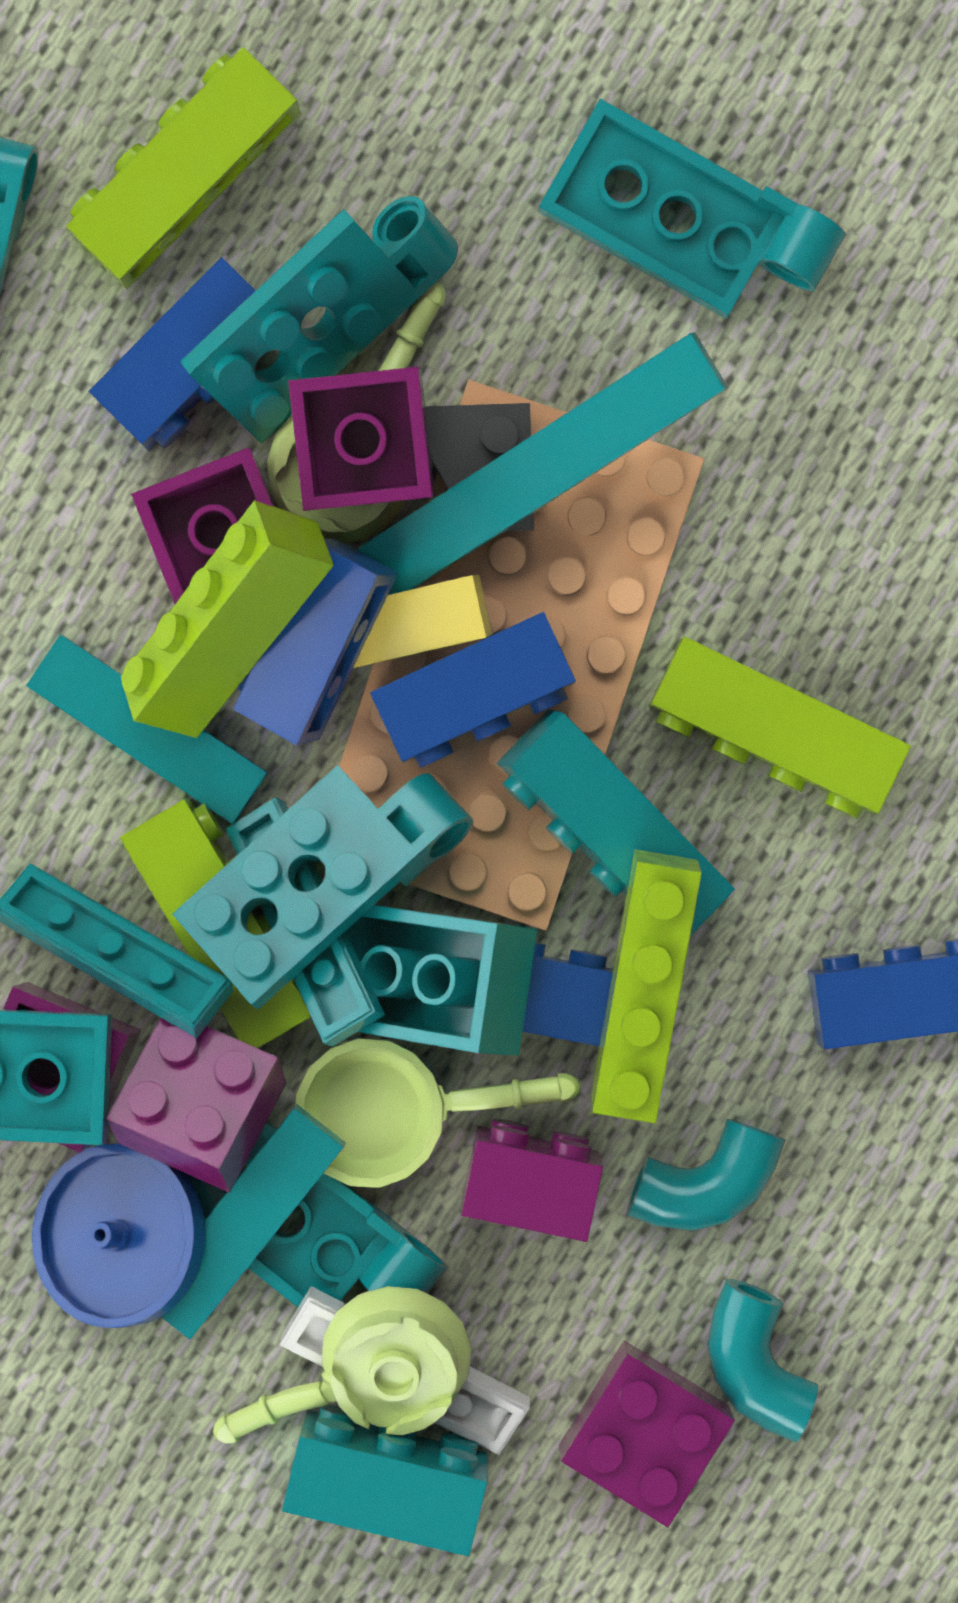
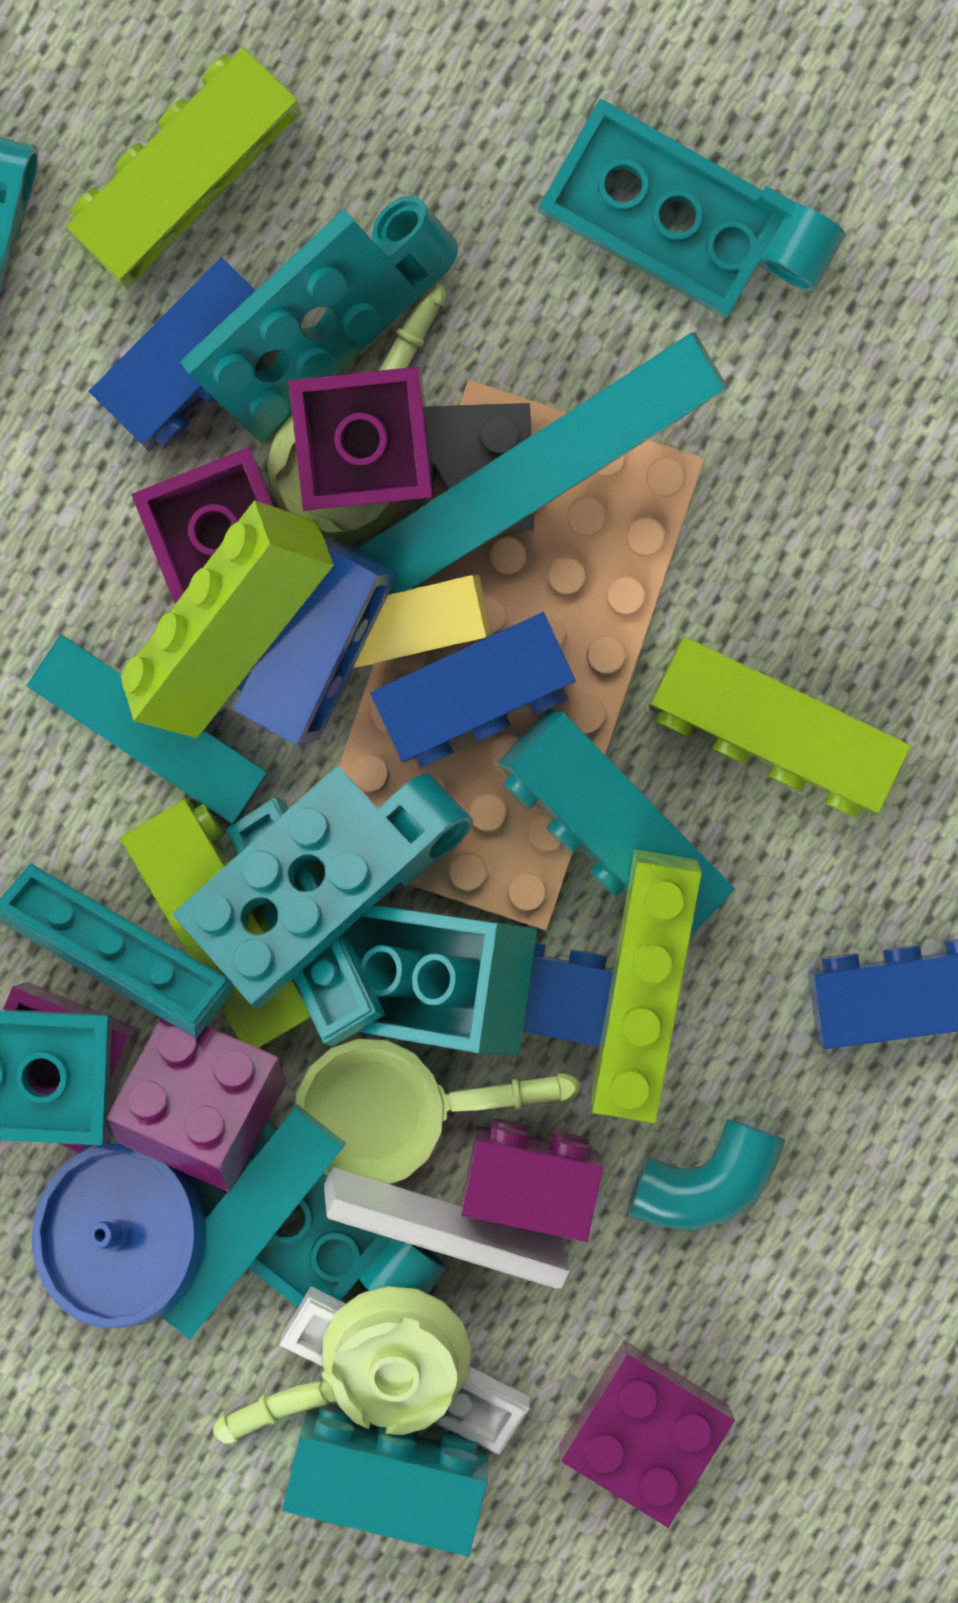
teal cylinder [707,1279,818,1443] -> none
none -> white tile [324,1167,570,1289]

